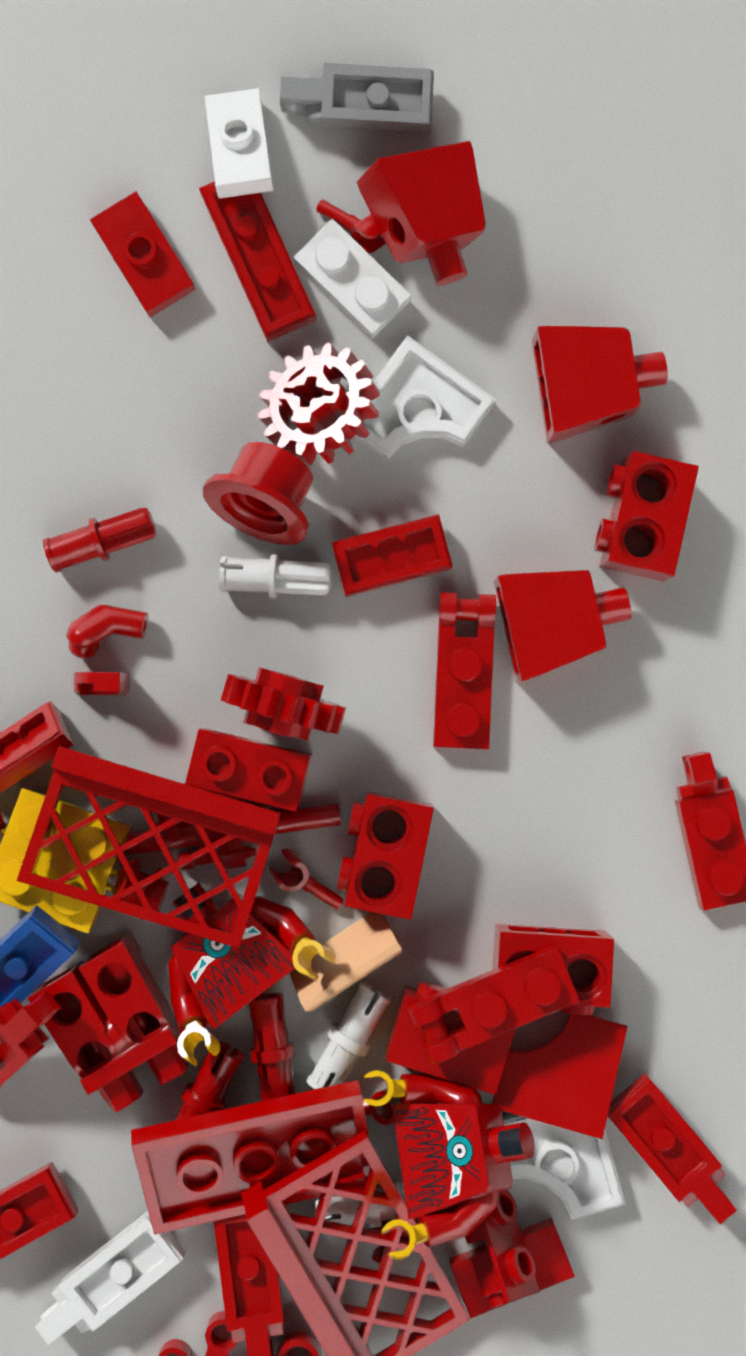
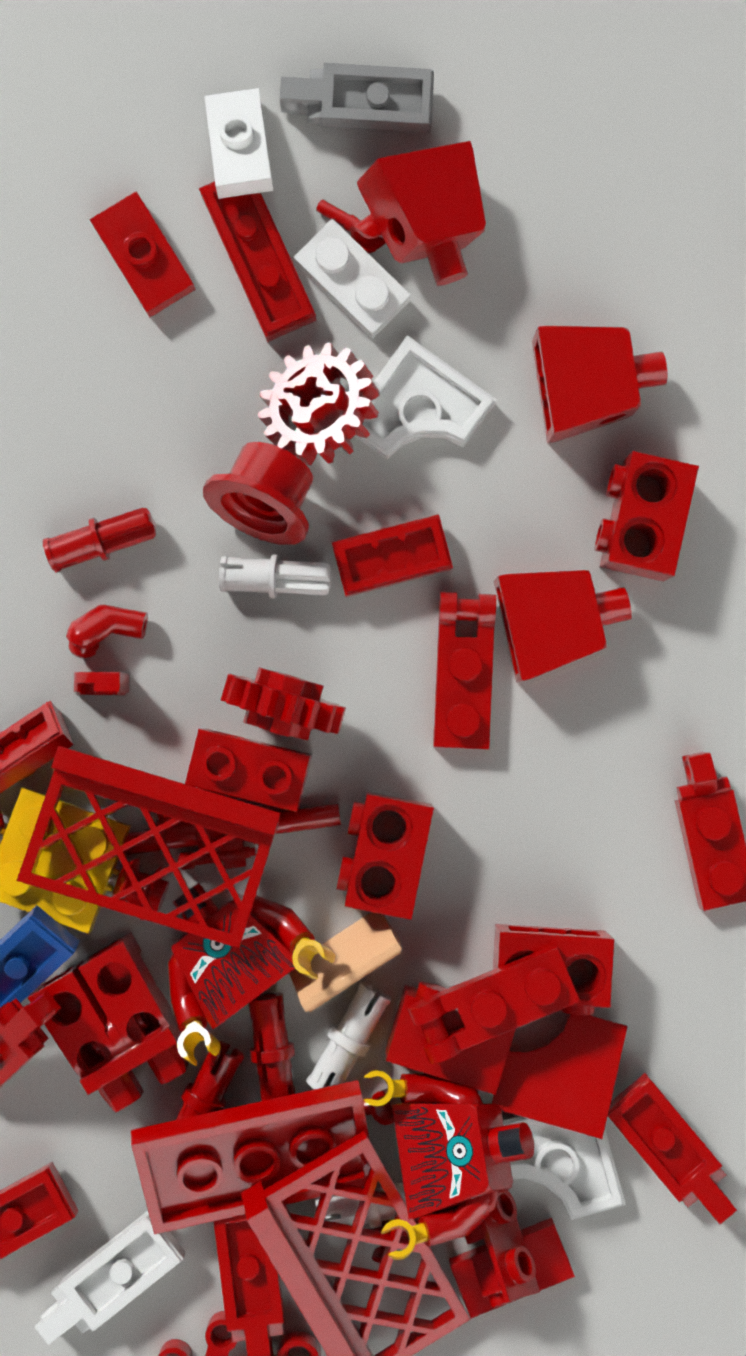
red hand [269,848,344,910] -> none

